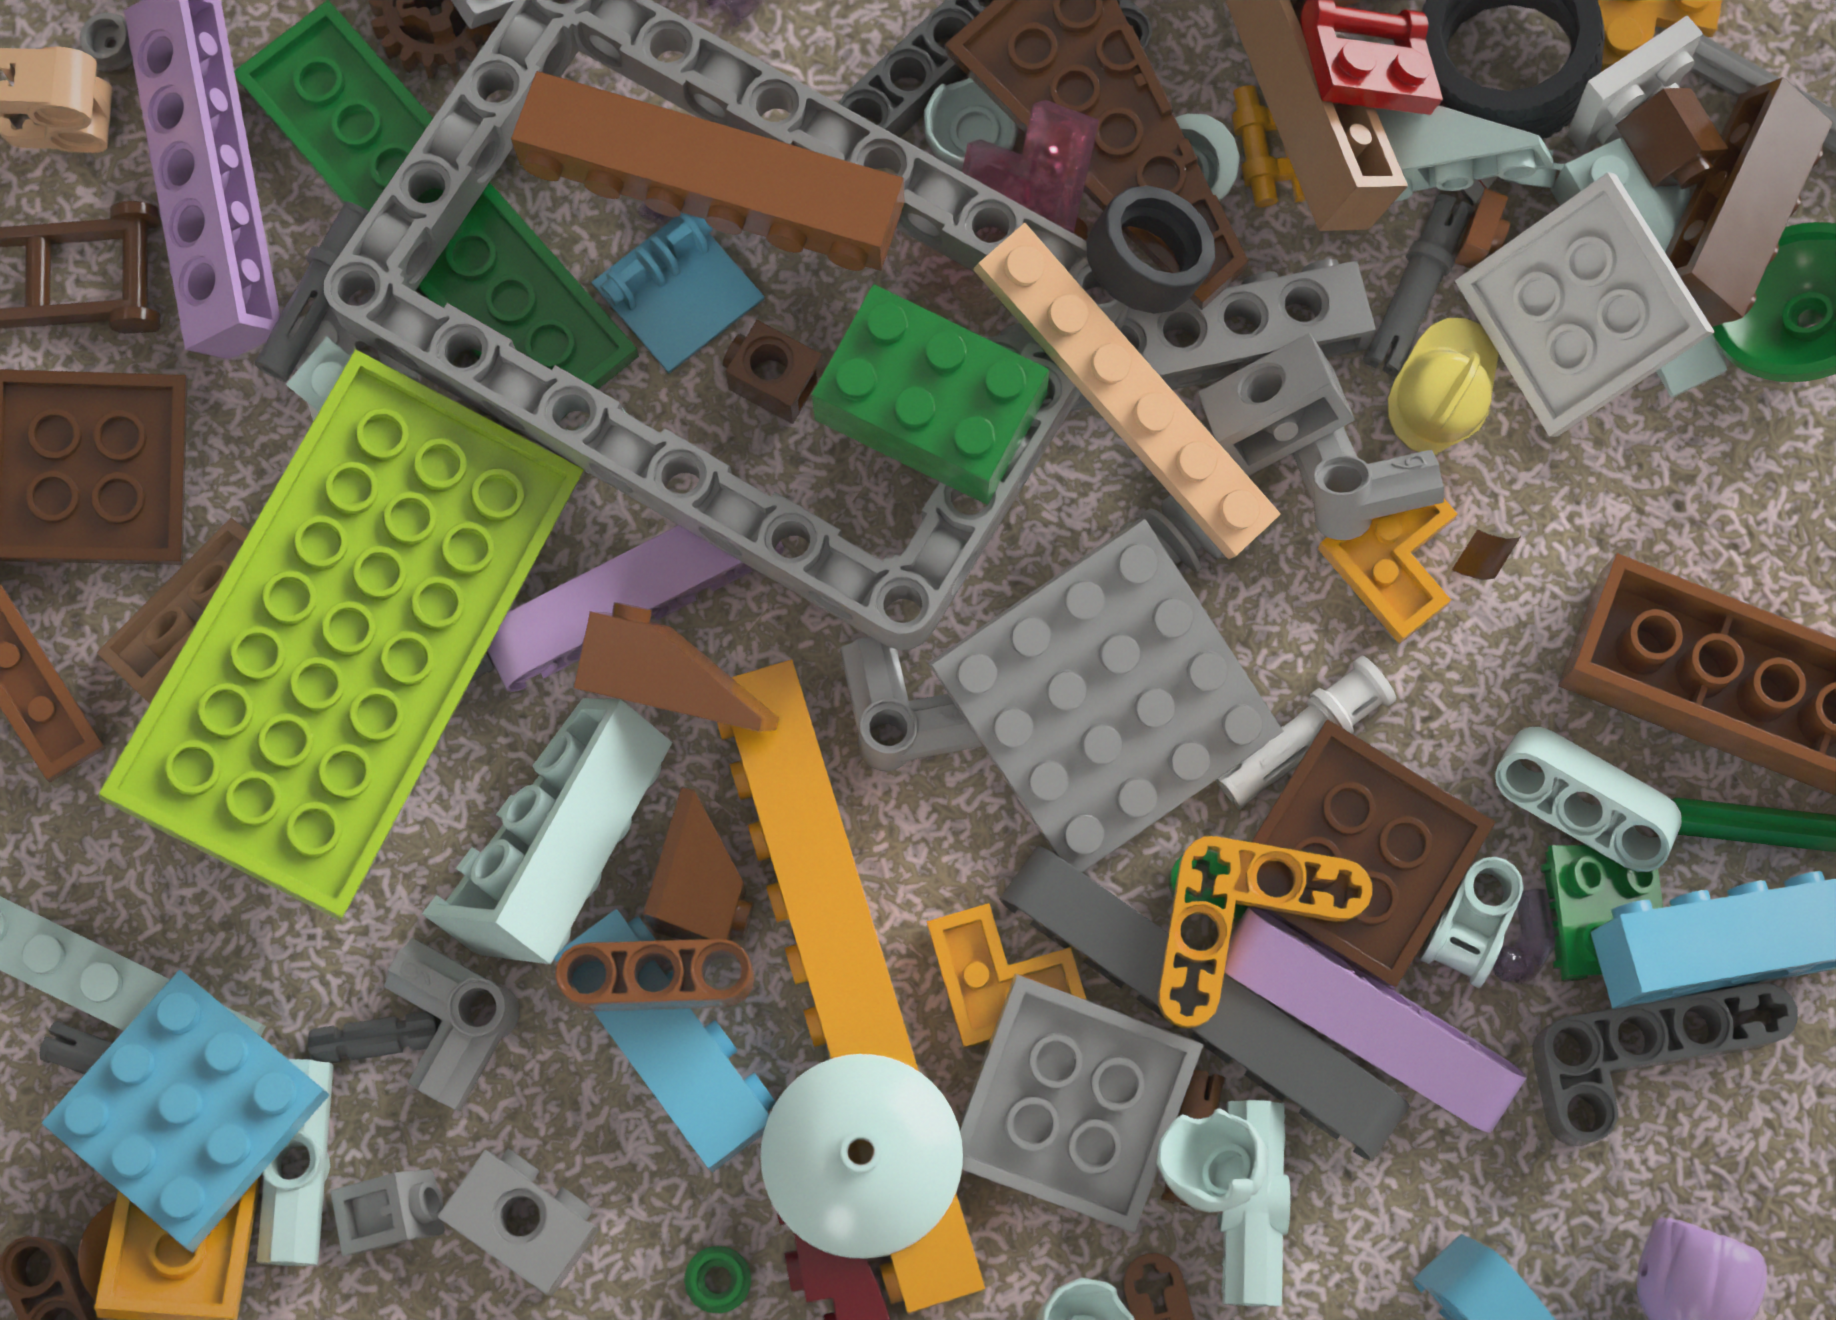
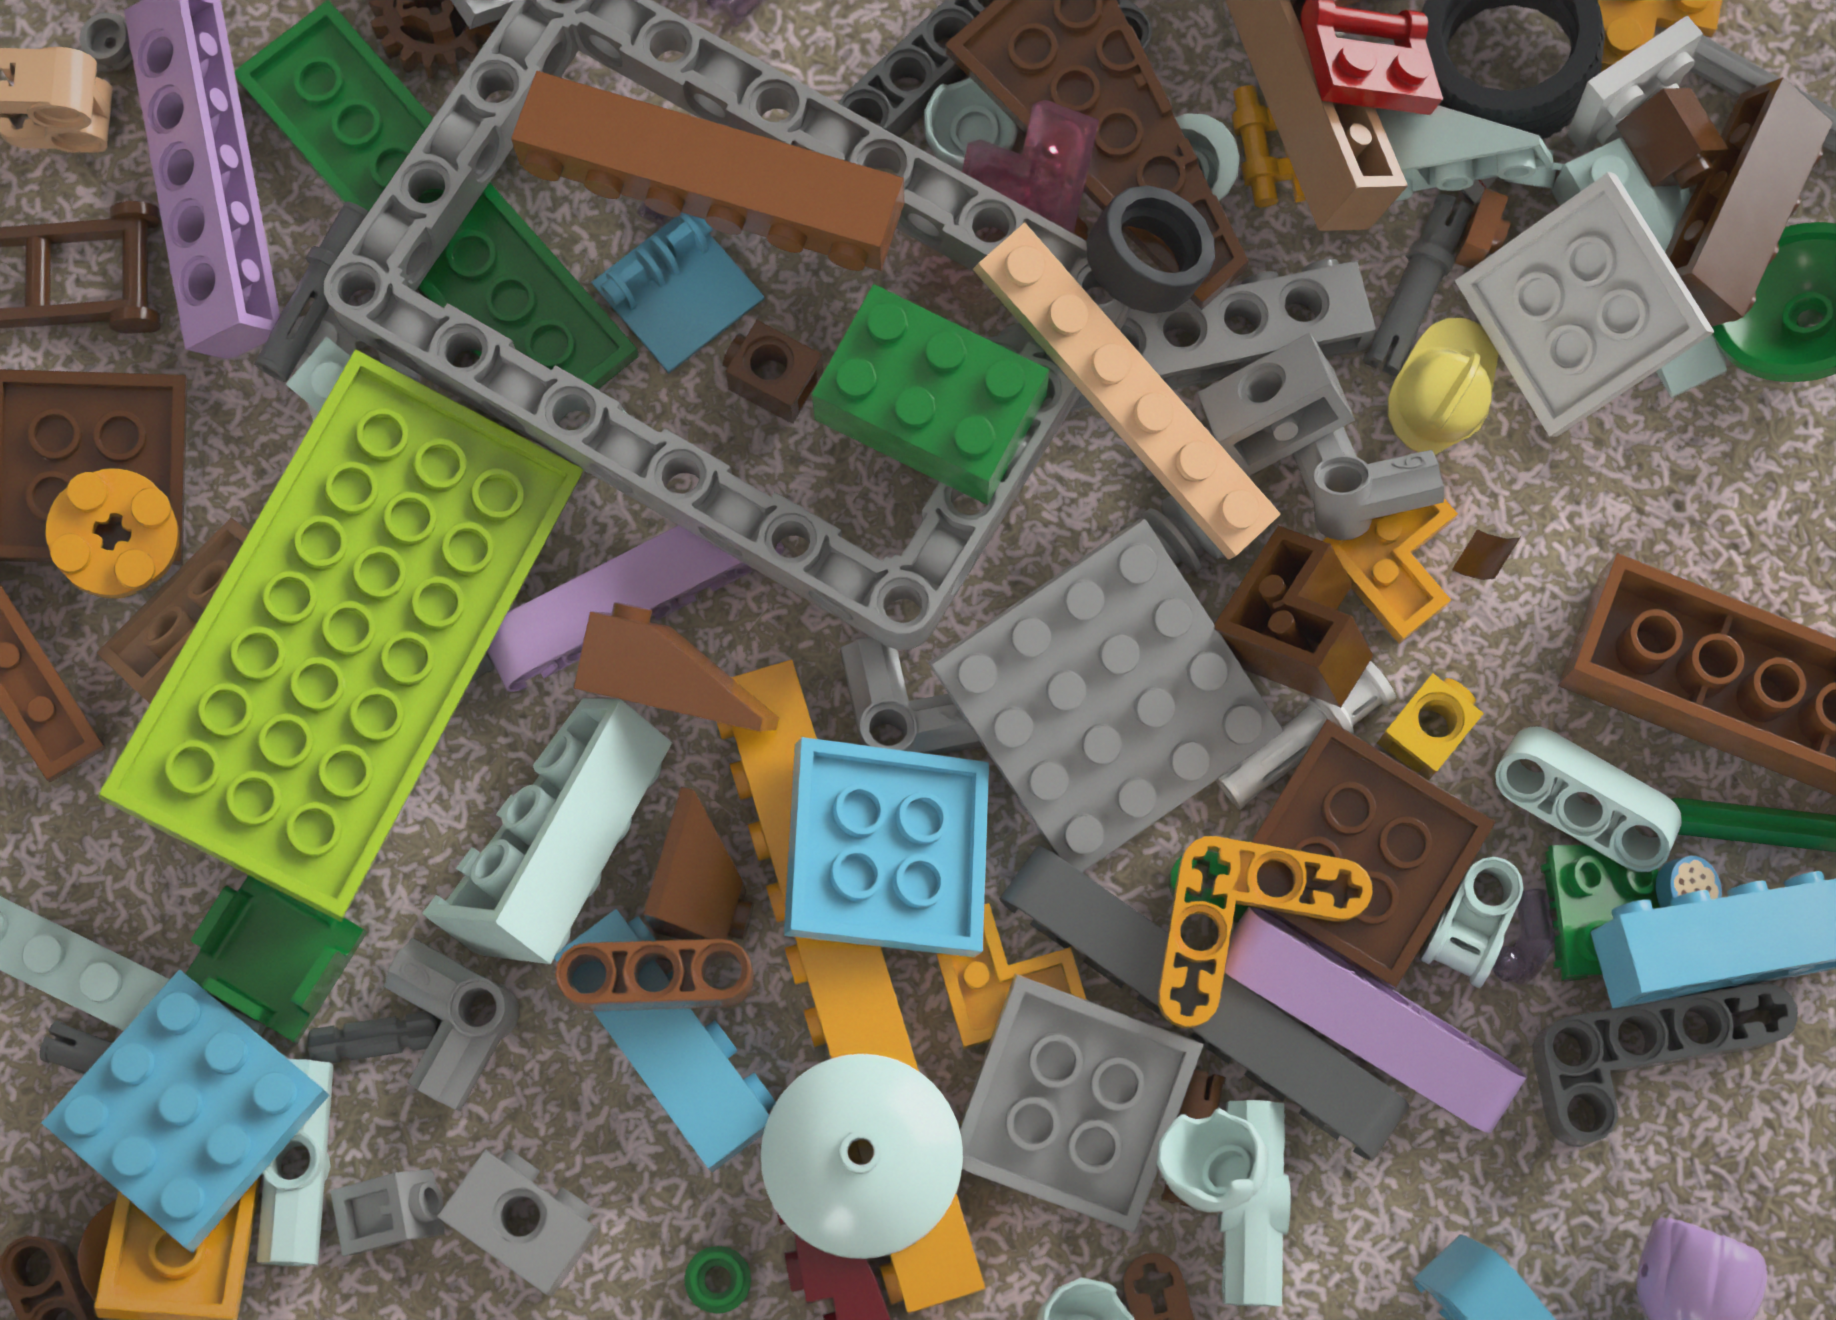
none -> light orange plate [46,469,179,599]
none -> green panel [185,875,368,1044]
none -> medium azure plate [784,737,989,957]
none -> reddish brown brick [1214,525,1374,708]
none -> yellow brick [1377,673,1484,781]
none -> tile [1656,856,1722,908]

